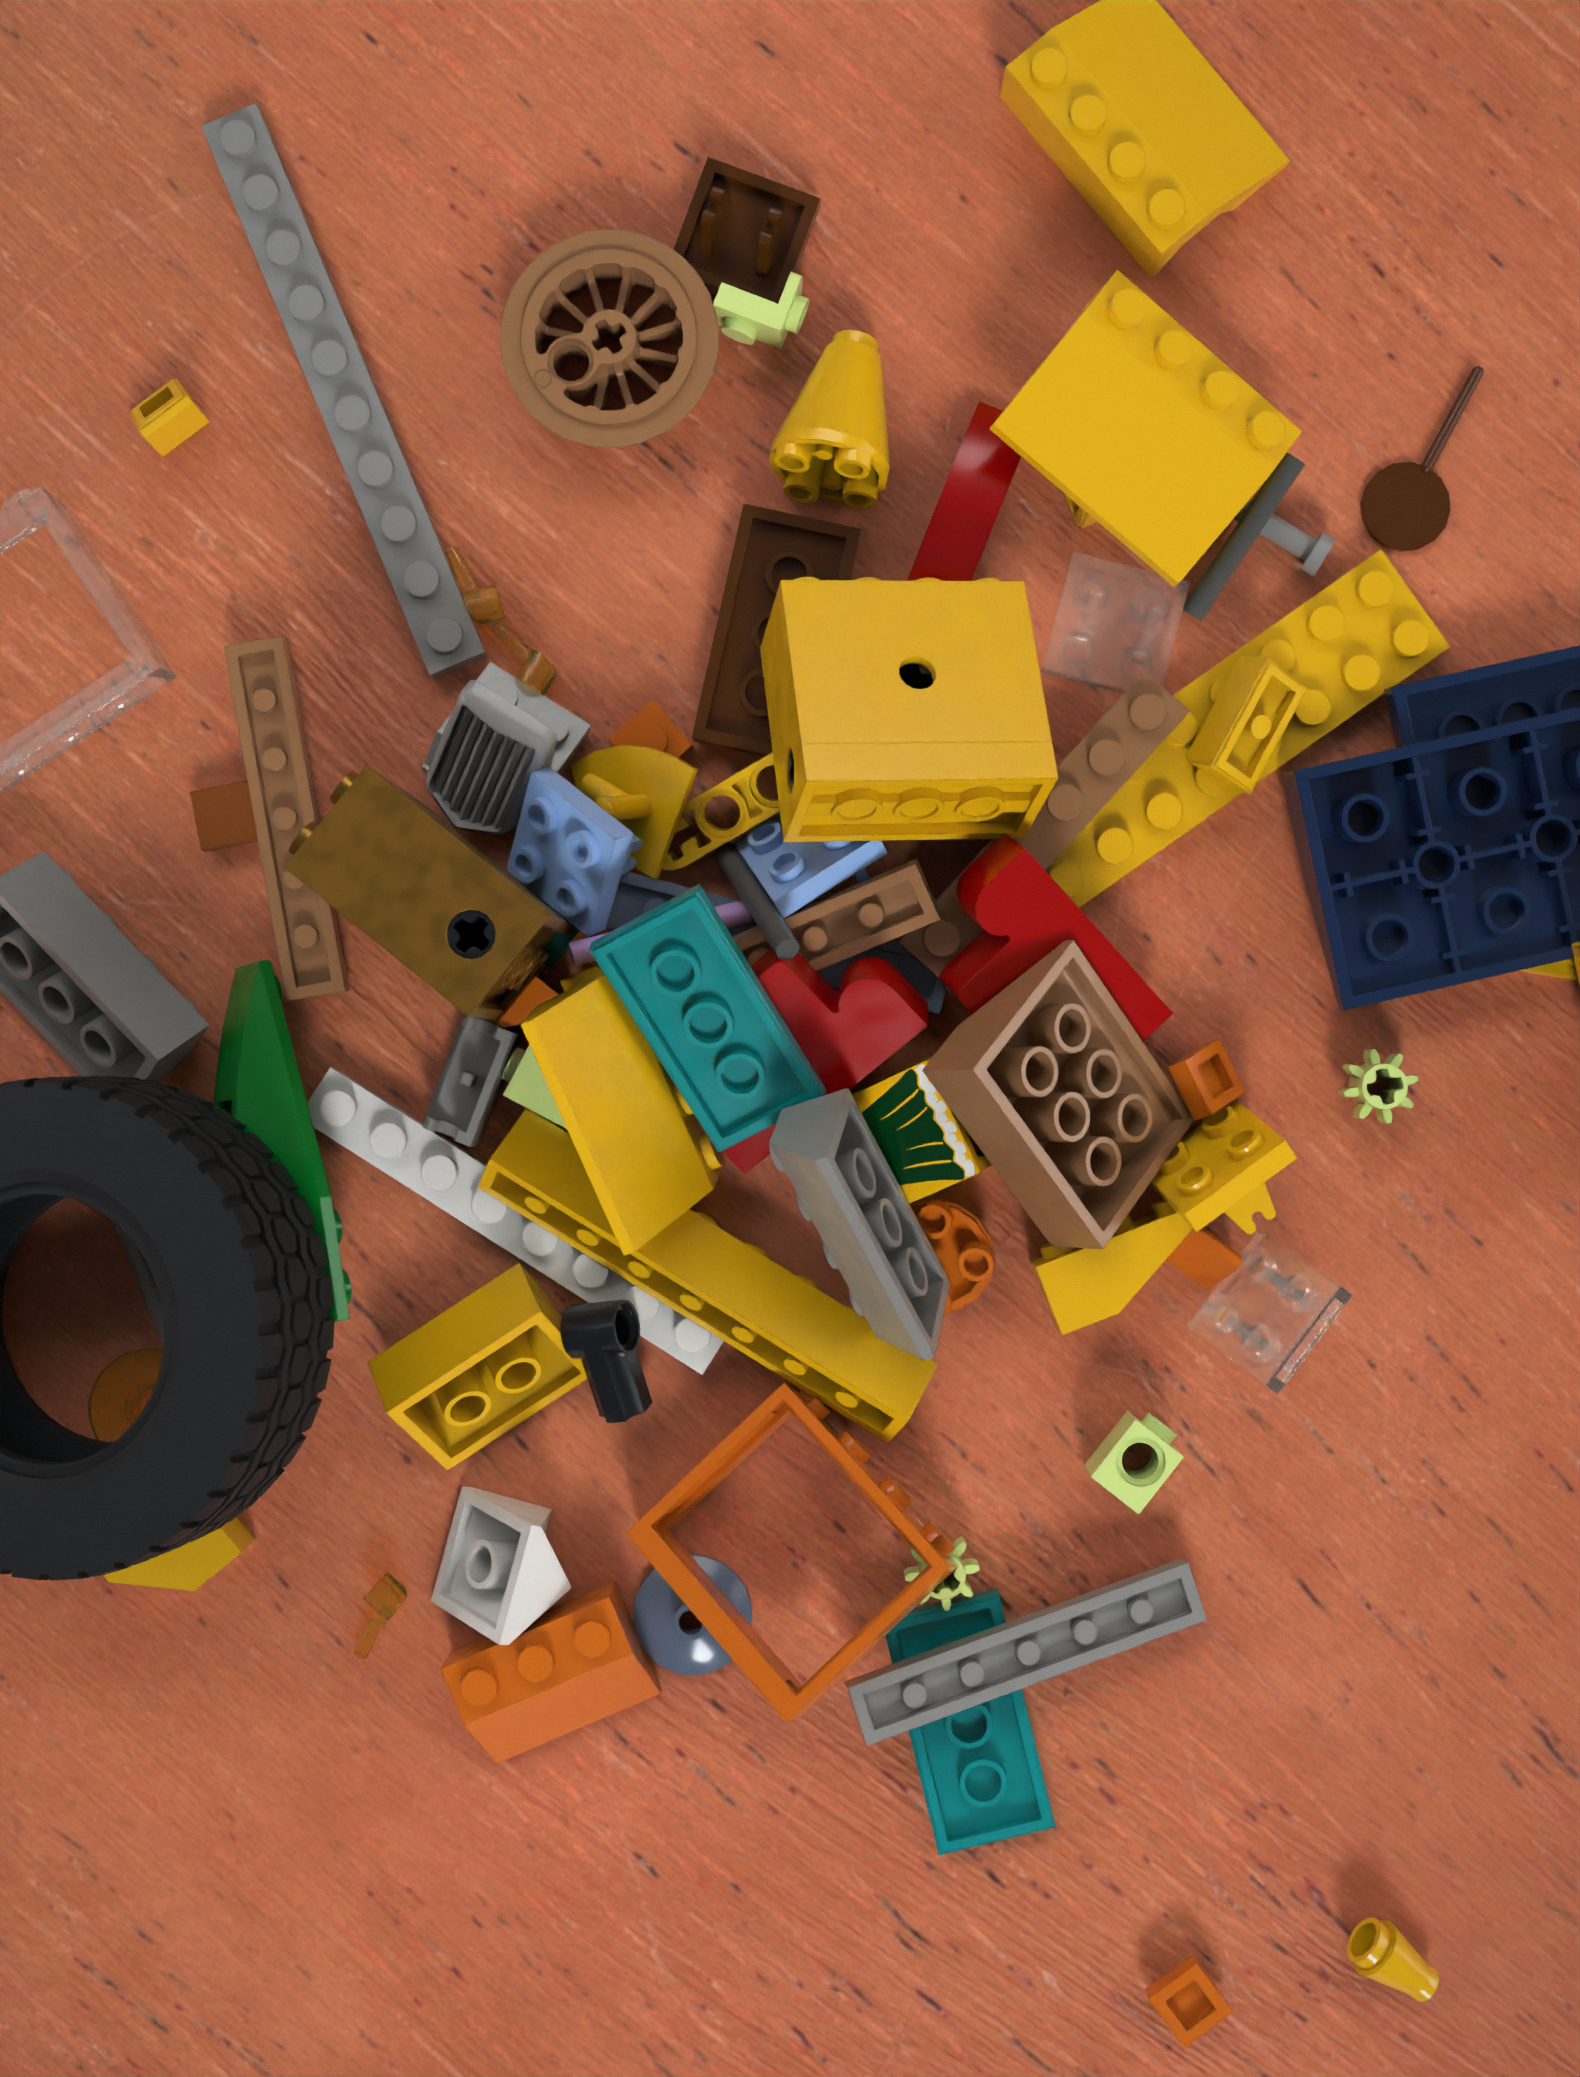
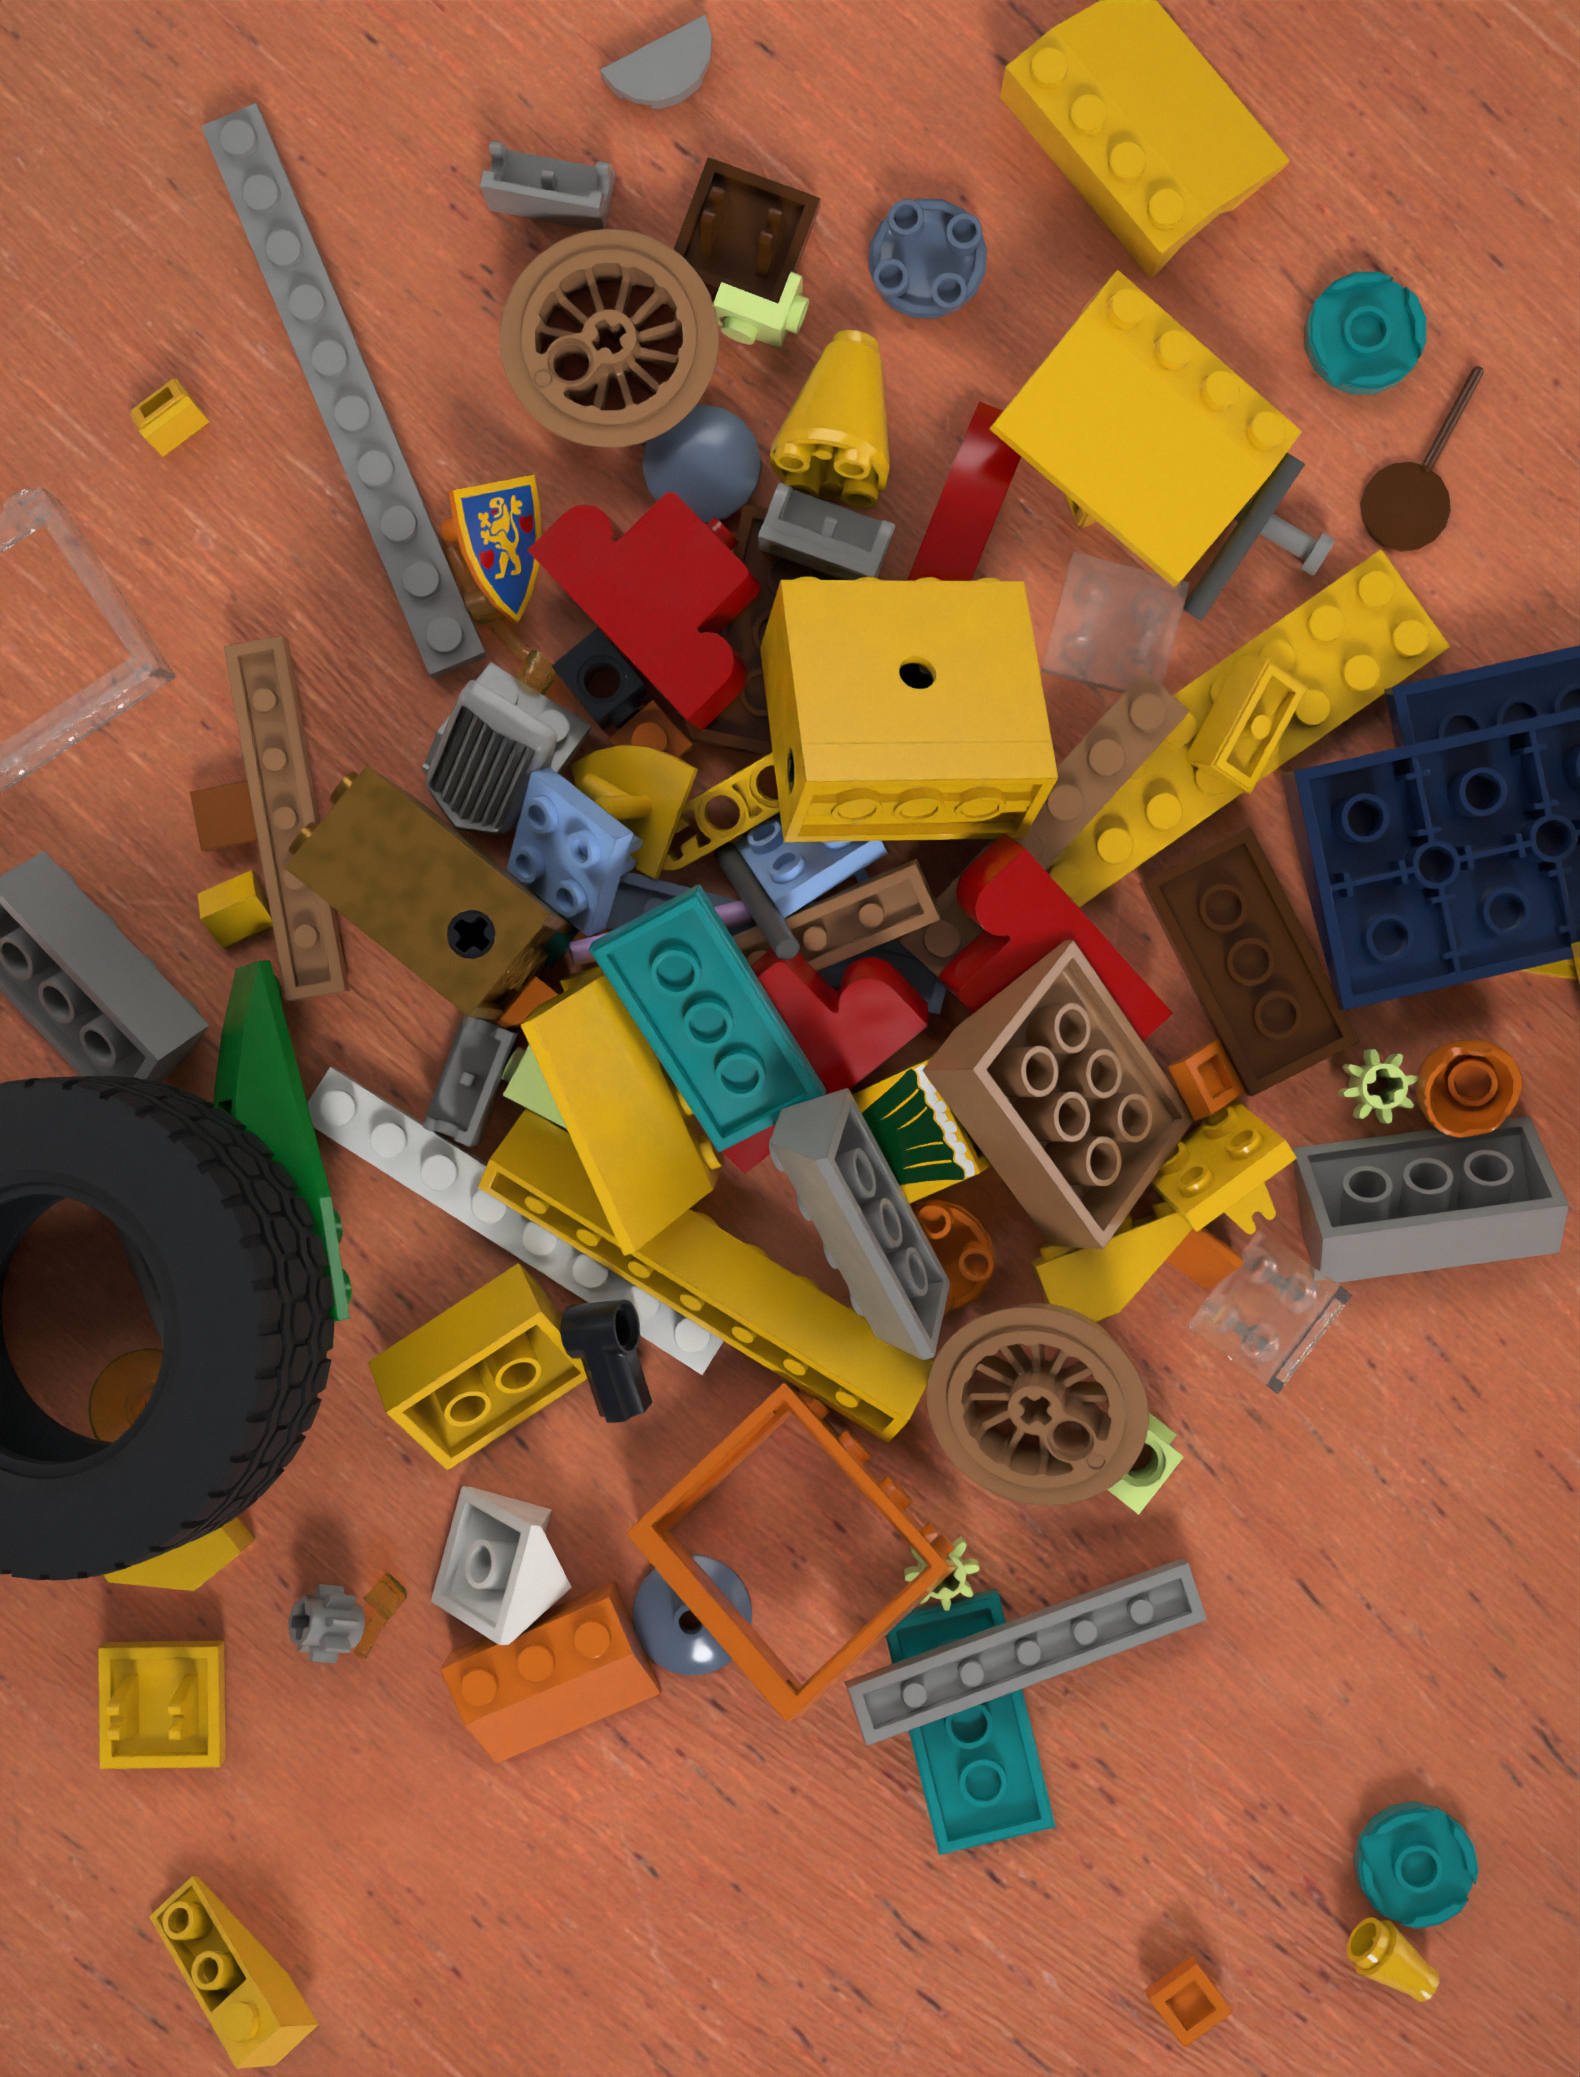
none -> yellow plate [98,1640,226,1769]
none -> yellow slope [149,1876,319,2069]
none -> yellow slope [198,870,273,949]
none -> light grey gear [288,1584,365,1663]
none -> shield [441,474,542,623]
none -> light grey hinge [480,141,616,230]
none -> red brick [527,492,761,731]
none -> black brick [551,628,648,730]
none -> light grey tile [600,14,713,110]
none -> sand blue dish [642,404,762,524]
none -> light grey hinge [758,482,895,580]
none -> sand blue dish [869,198,987,319]
none -> medium nougat piece [926,1303,1149,1506]
none -> reddish brown plate [1139,827,1360,1096]
none -> light grey slope [1292,1116,1569,1285]
none -> teal tile [1304,272,1427,395]
none -> teal tile [1353,1801,1479,1929]
none -> orange hair [1414,1040,1523,1138]

